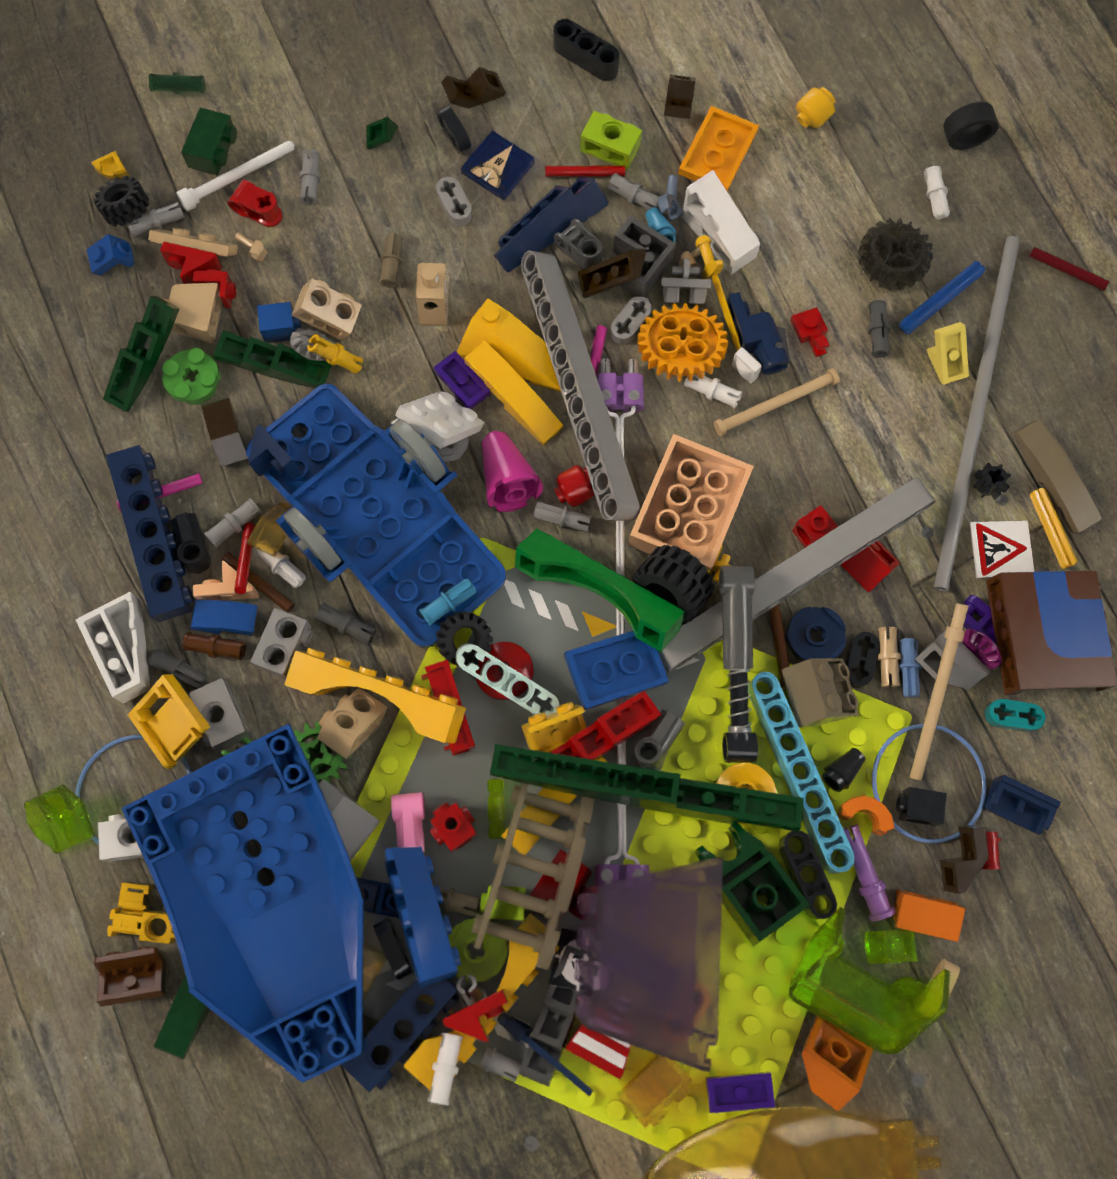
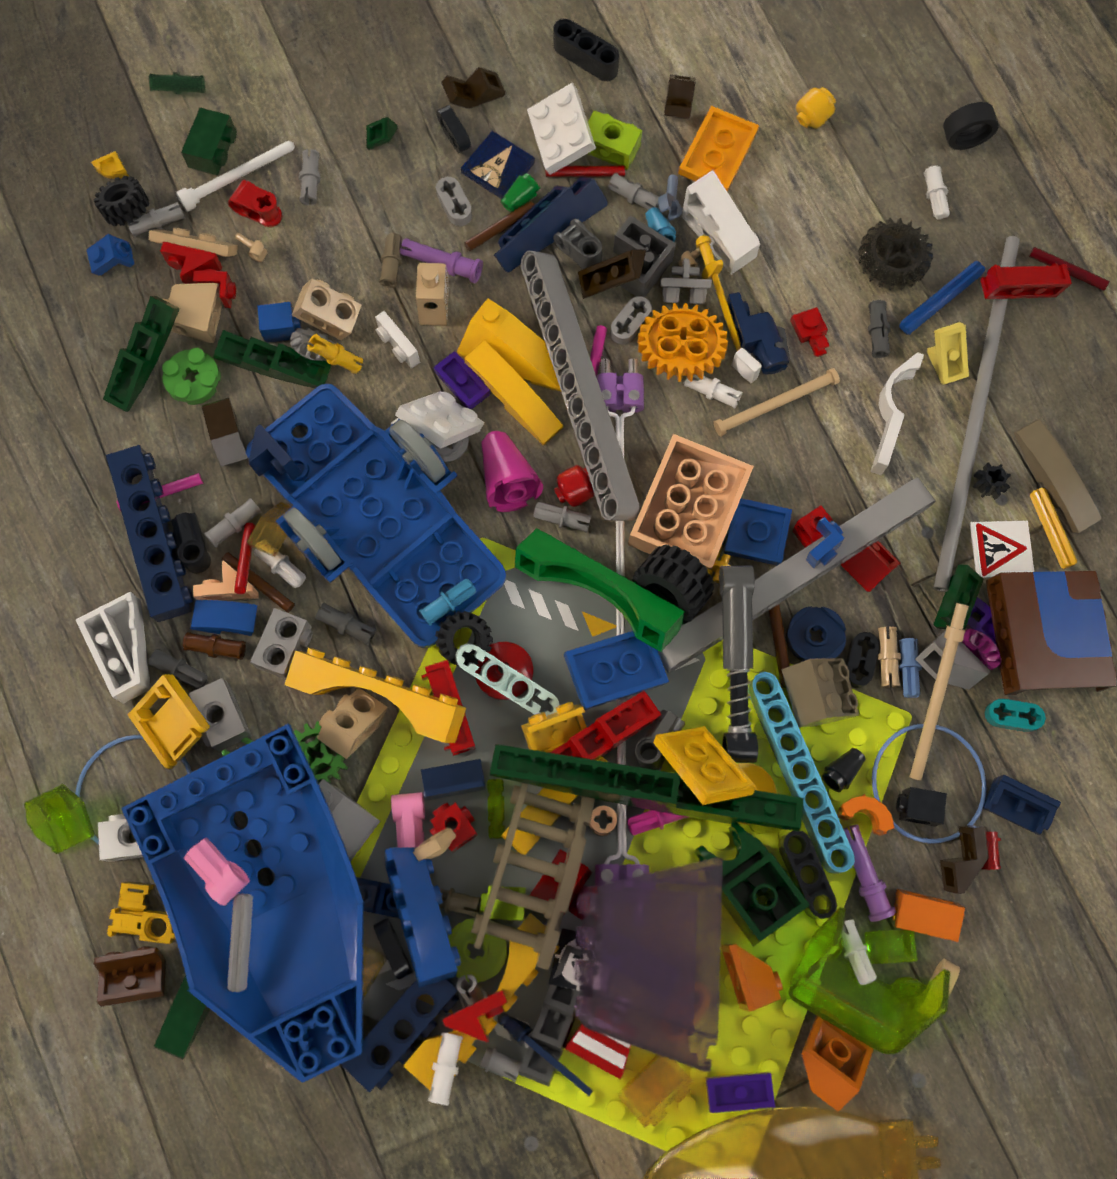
none -> bright pink piece [184,838,250,905]
none -> light grey axle [227,893,253,992]
none -> white plate [375,311,420,369]
none -> medium lavender pin [400,238,483,284]
none -> tan tile [413,827,456,861]
none -> dark blue panel [421,759,486,801]
none -> reddish brown bar [464,200,535,251]
none -> green cone [500,173,540,213]
none -> white plate [527,83,596,175]
none -> light nougat bush [589,805,617,836]
none -> dark pink axle [627,810,689,835]
none -> yellow tile [653,726,756,805]
none -> orange slope [721,944,783,1012]
none -> blue plate [724,498,792,566]
none -> blue bracket [806,517,844,568]
none -> white axle [835,919,877,985]
none -> white piece [871,352,924,475]
none -> dark green panel [933,564,984,630]
none -> red container [980,263,1072,299]

